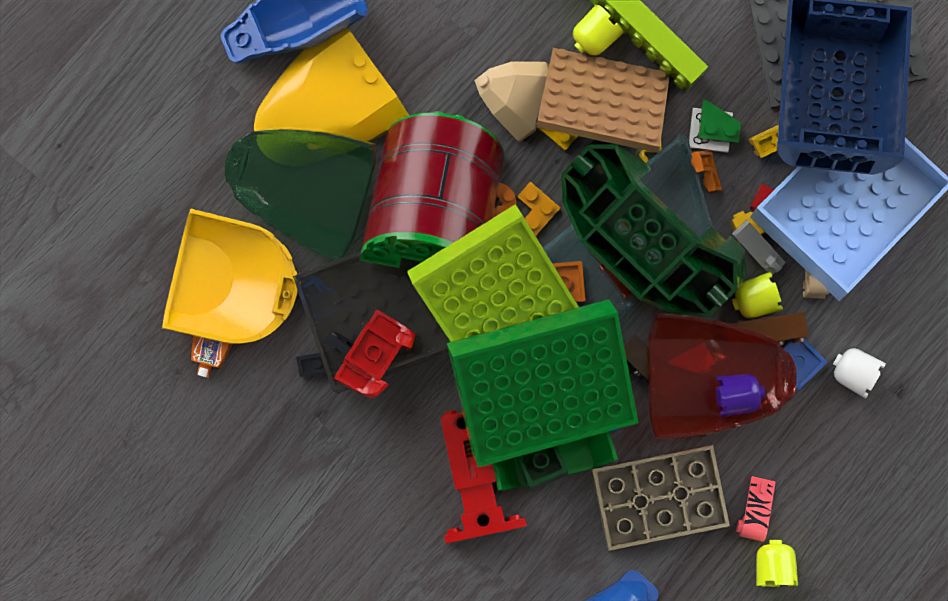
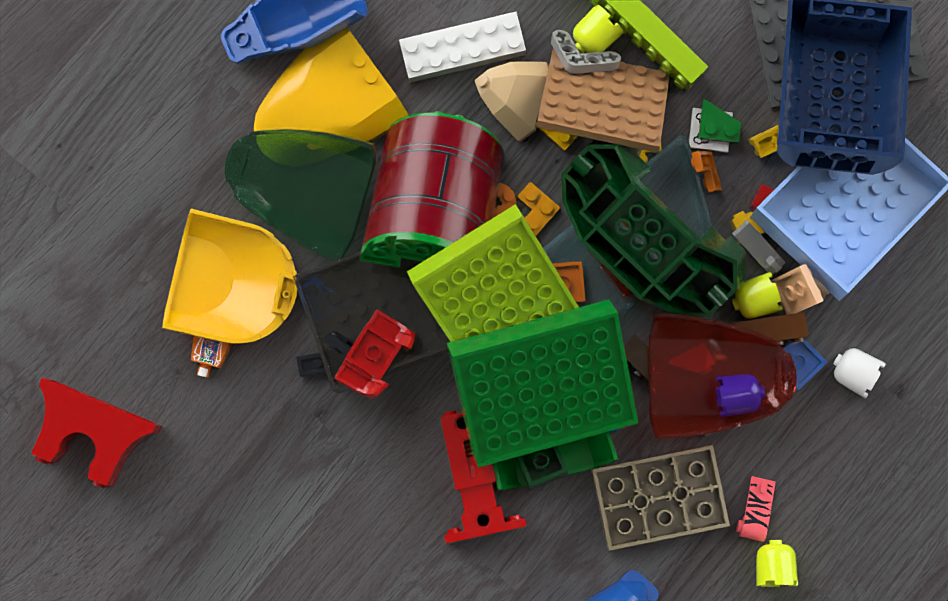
none -> red piece [31,377,162,488]
none -> white brick [399,12,526,83]
none -> light grey beam [551,30,621,74]
none -> light nougat plate [771,264,824,315]

